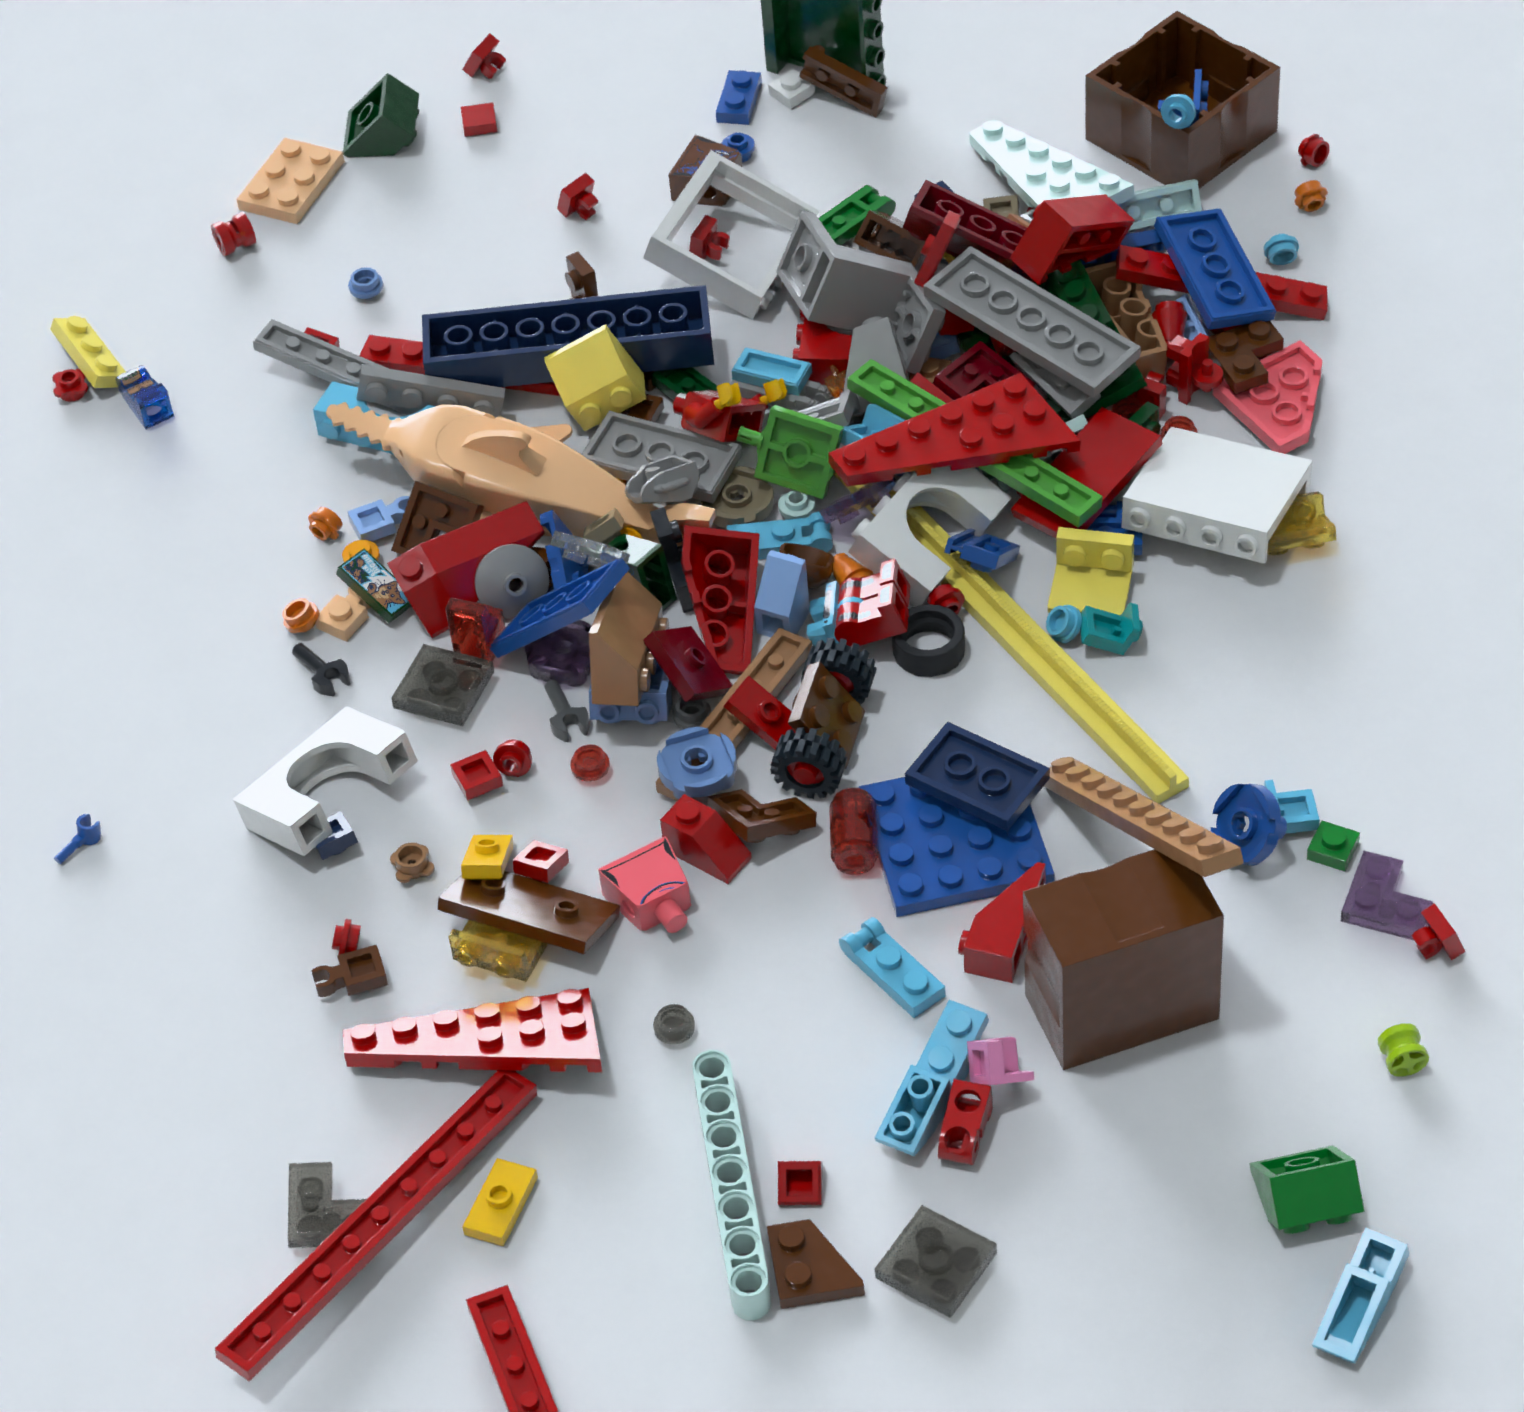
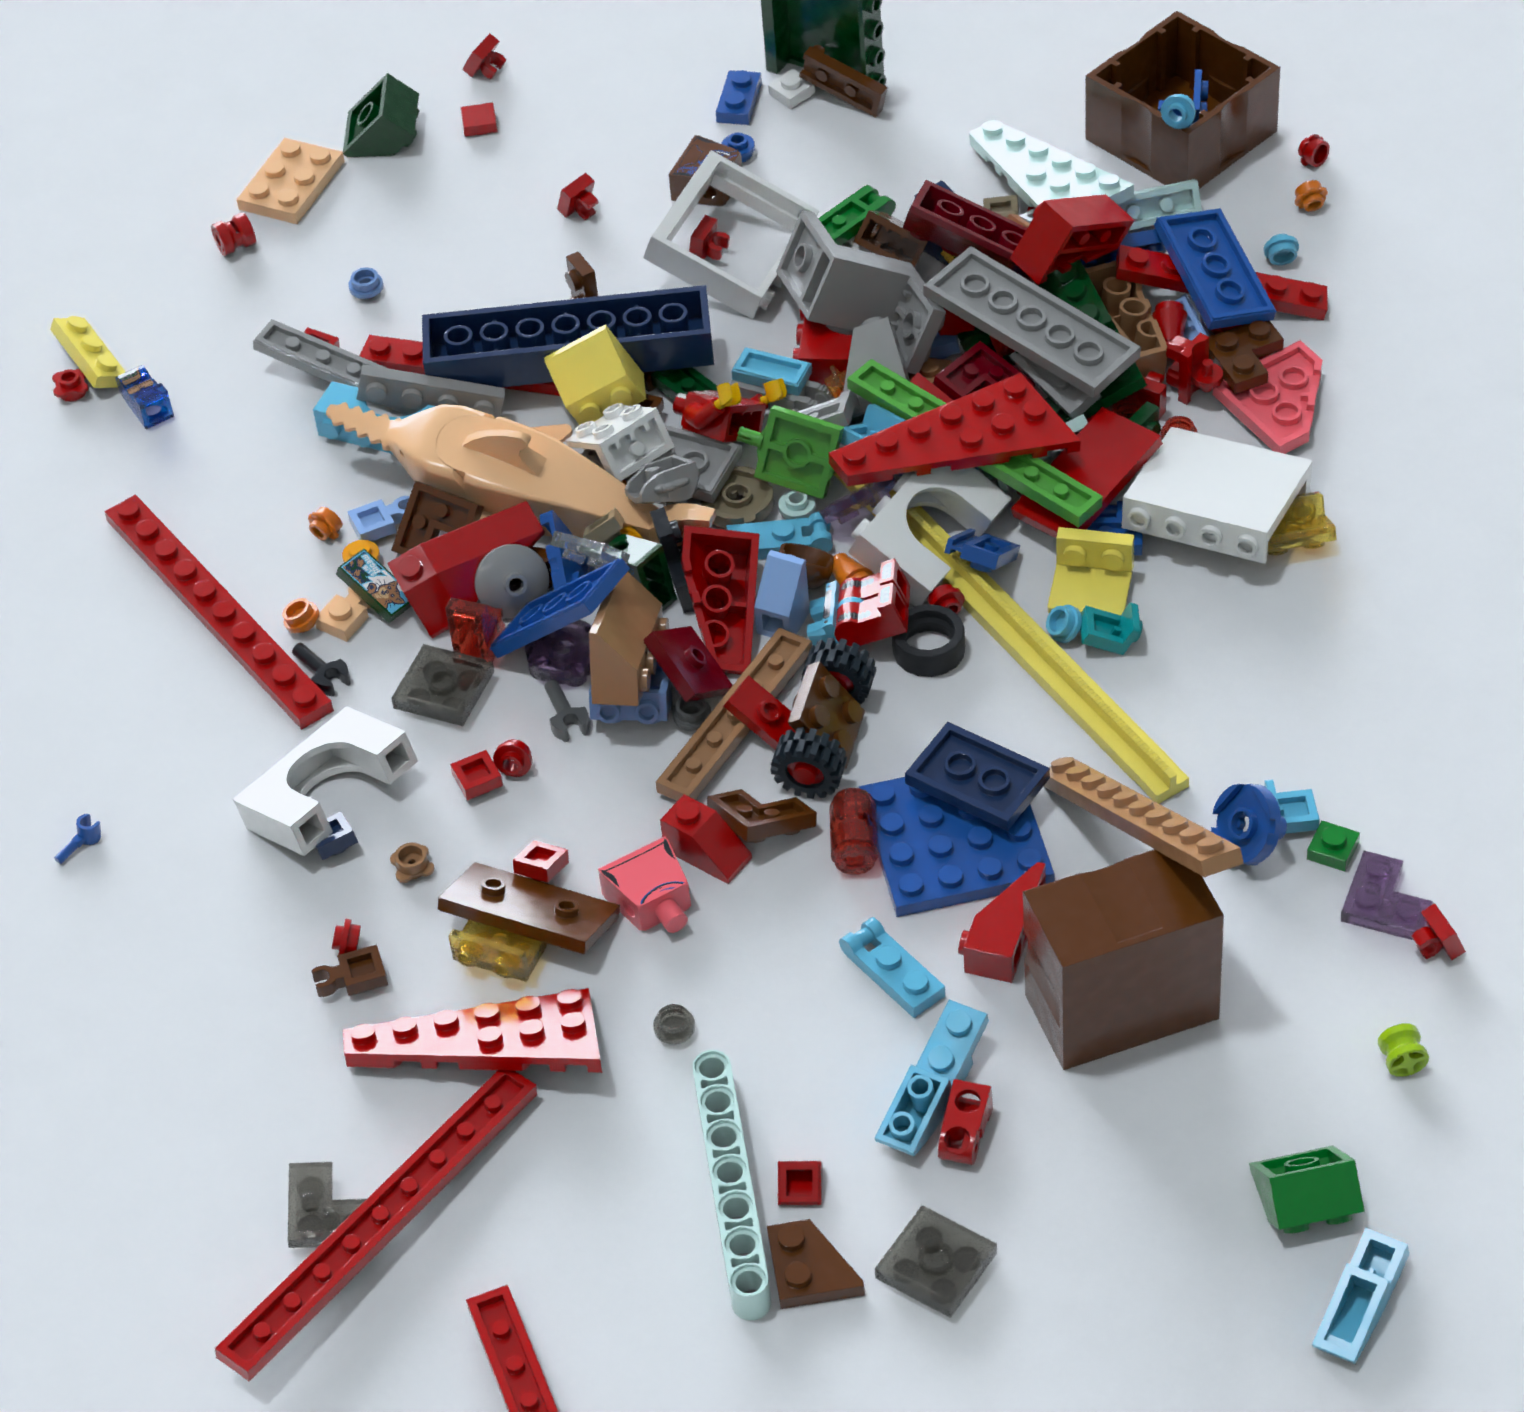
yellow plate [461,835,513,879] -> none
yellow plate [462,1158,538,1247] -> none
clear red plate [570,744,610,781] -> none
medium blue plate [657,727,737,799] -> none
red plate [914,210,961,288] -> none
bright pink panel [967,1037,1034,1085] -> none
none -> red plate [104,494,334,730]
none -> white bracket [565,403,675,481]

